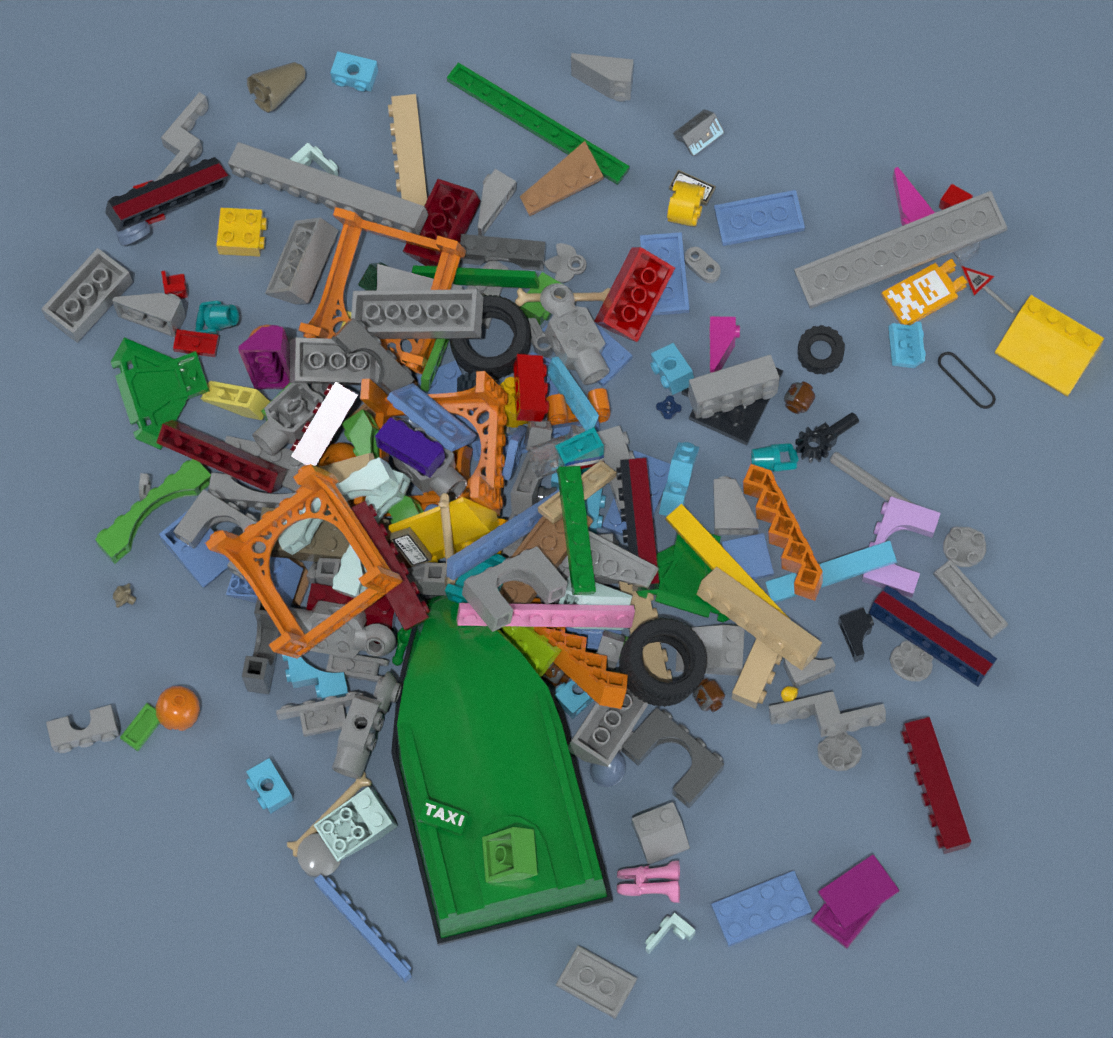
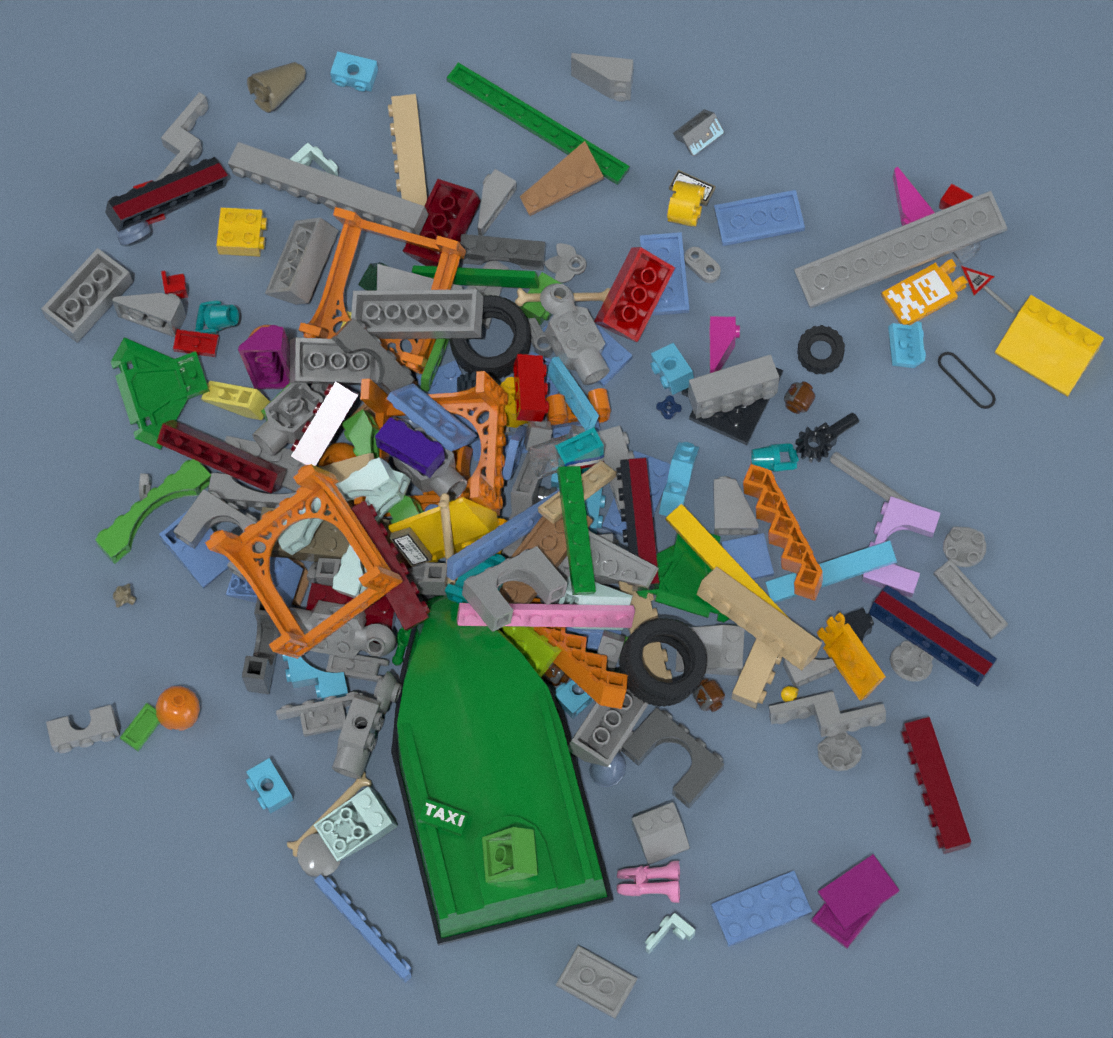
none -> light orange tile [817,613,886,701]

